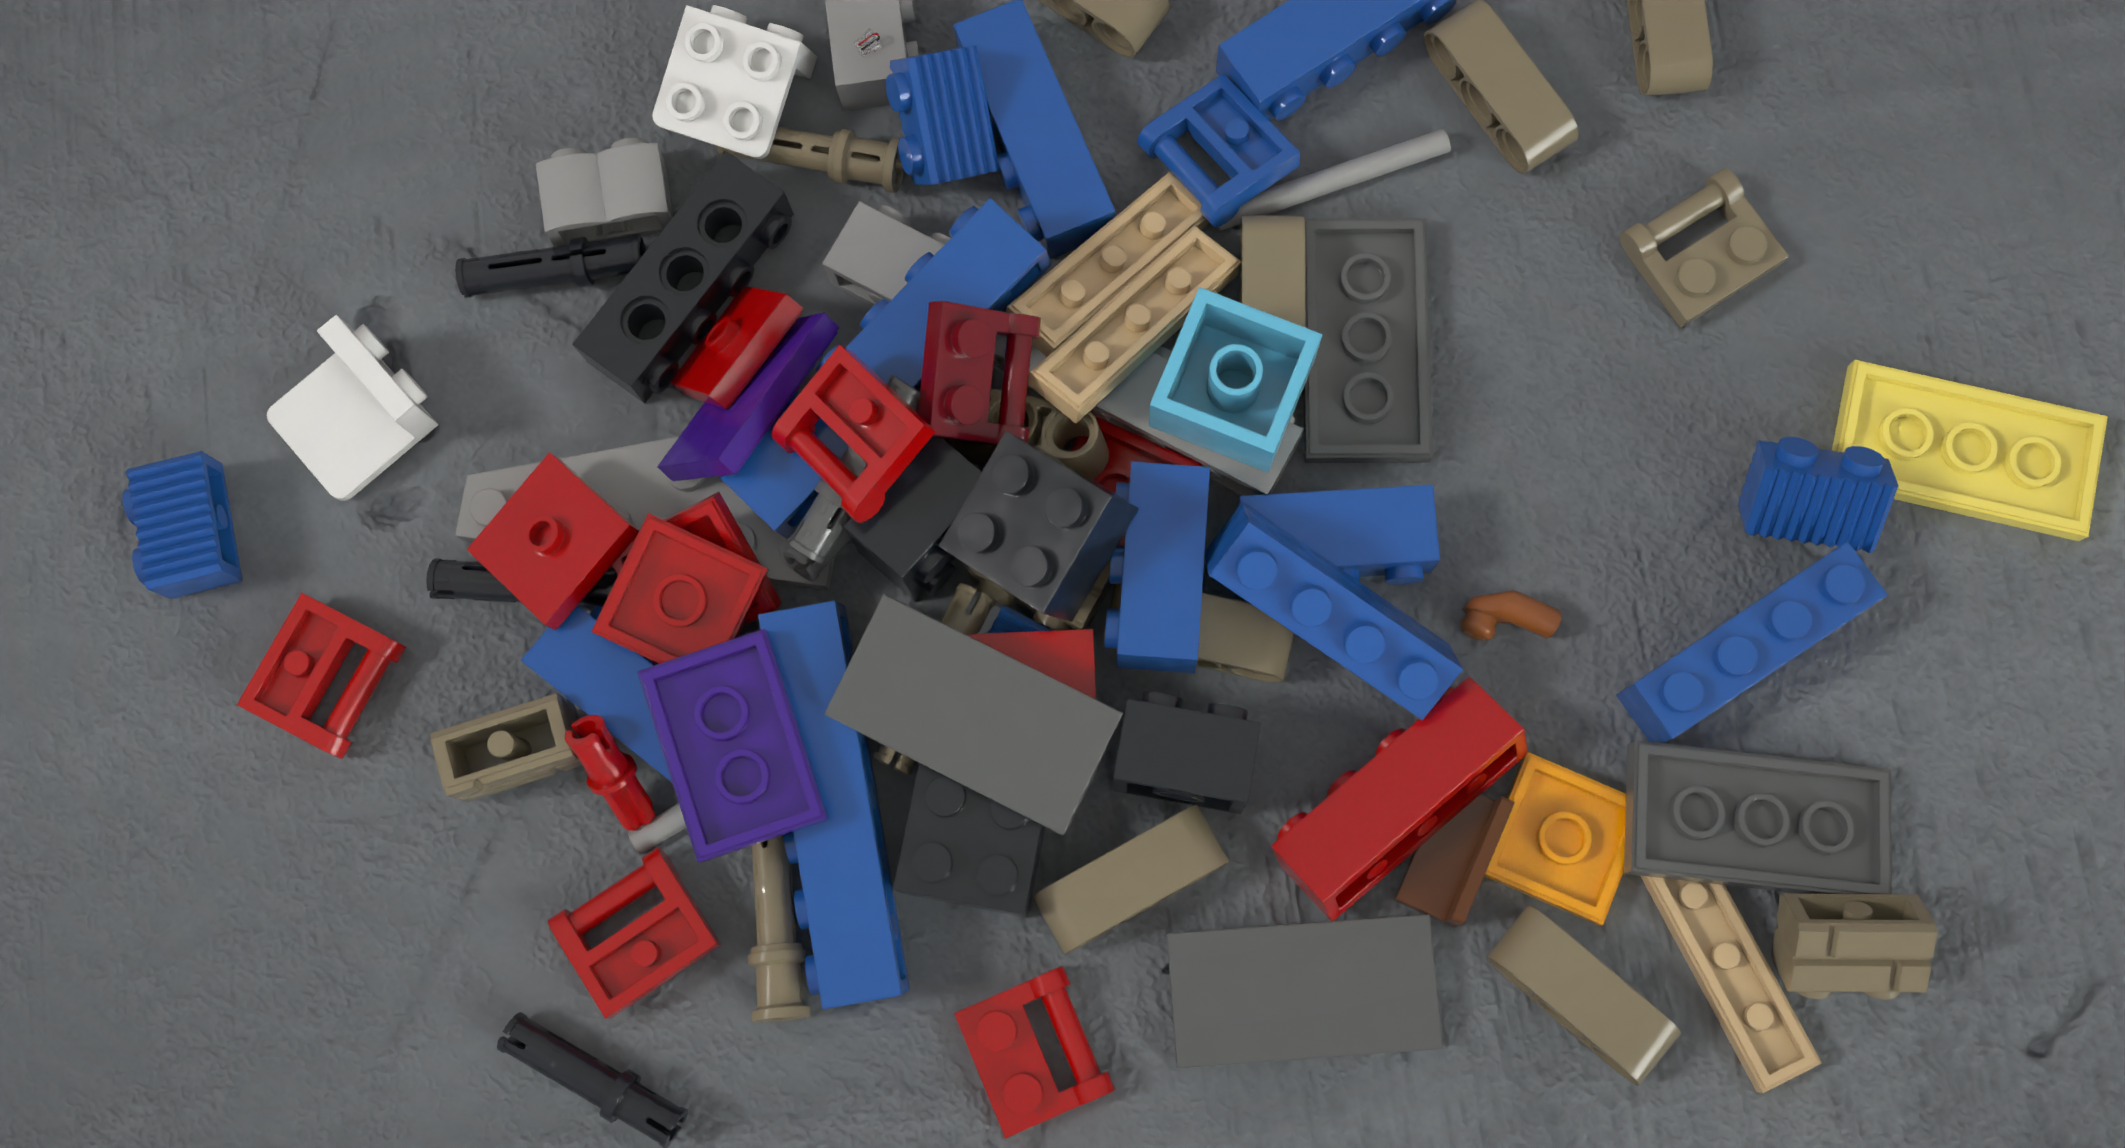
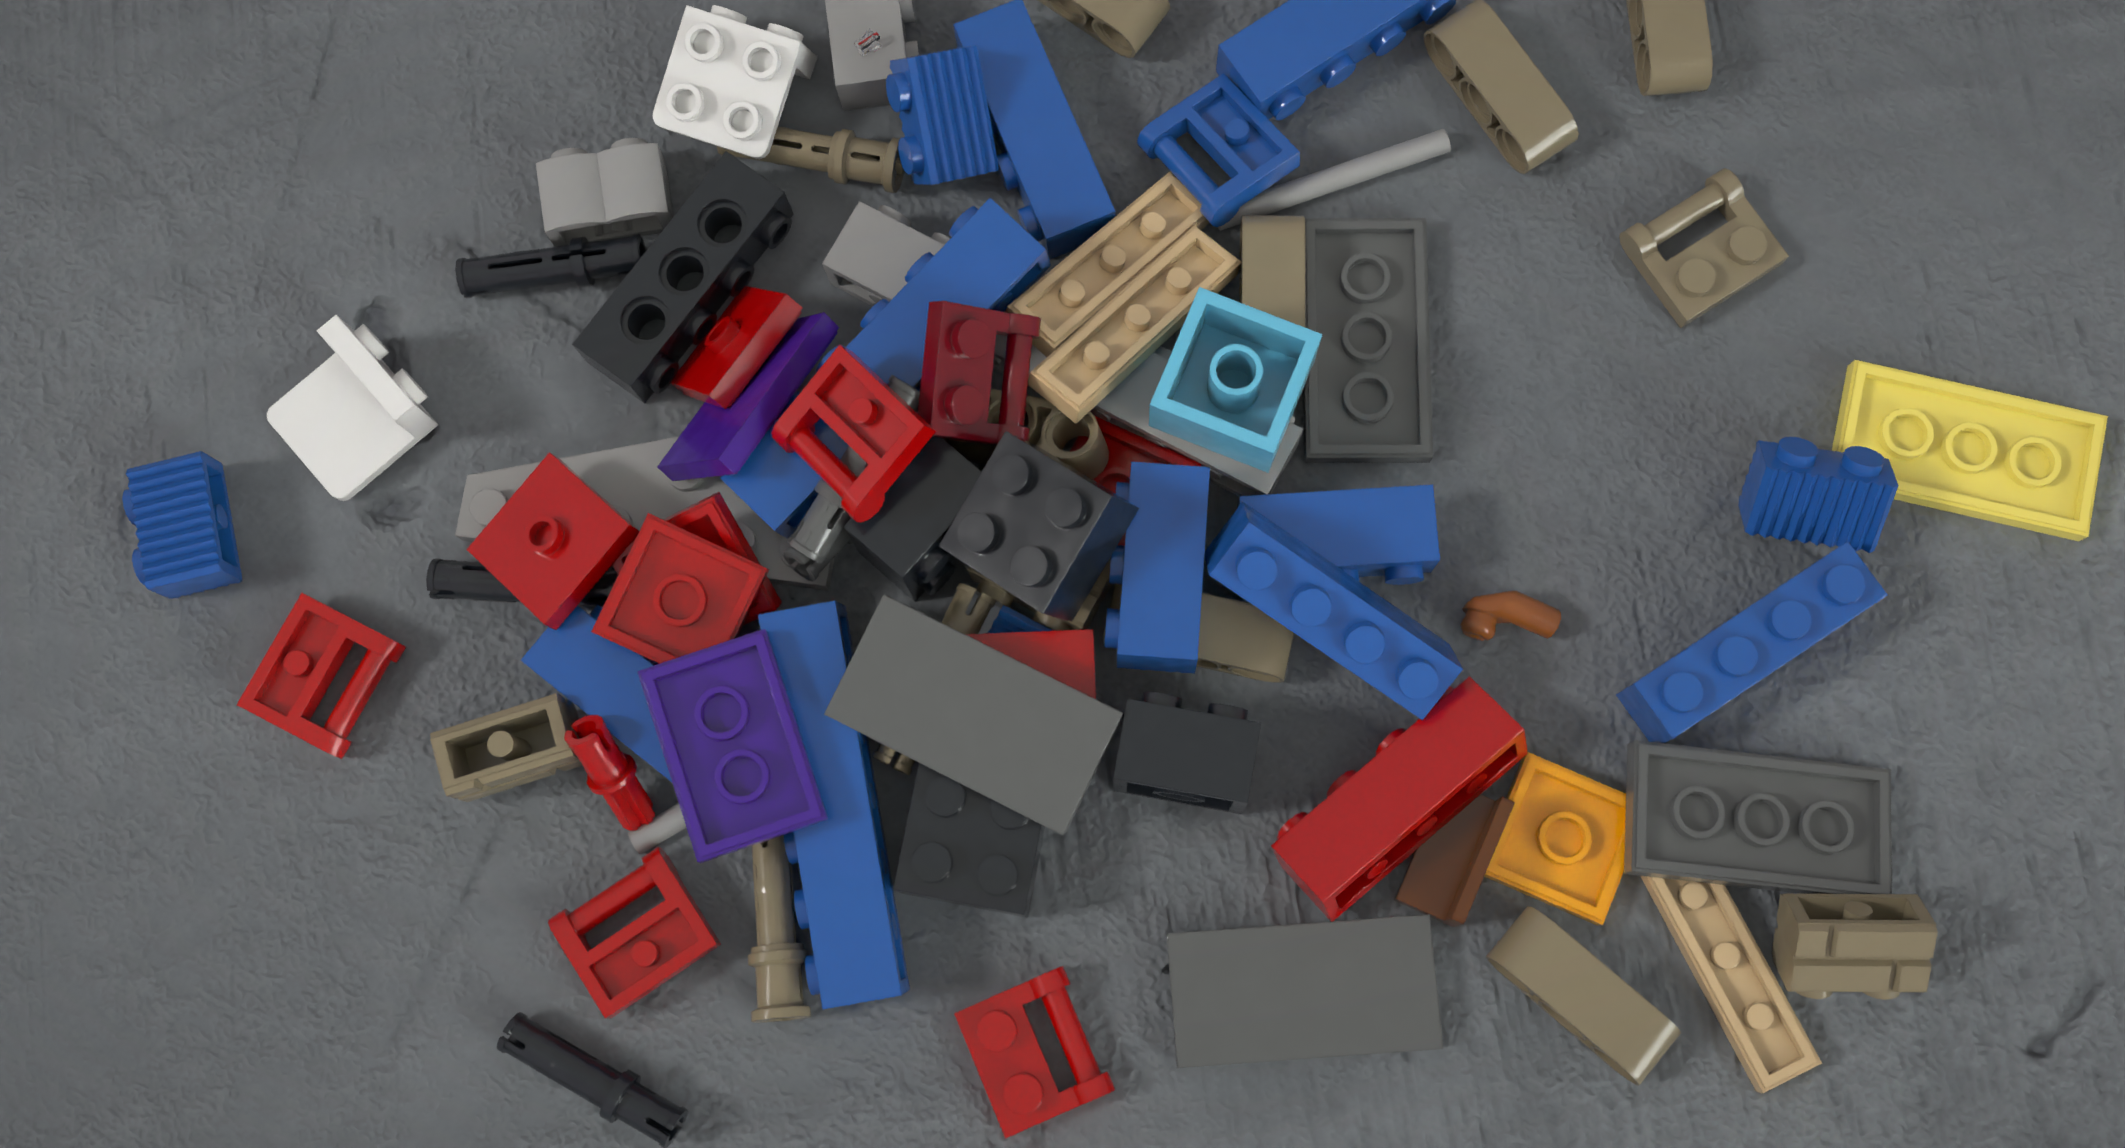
dark tan beam [1032,805,1230,955] -> none

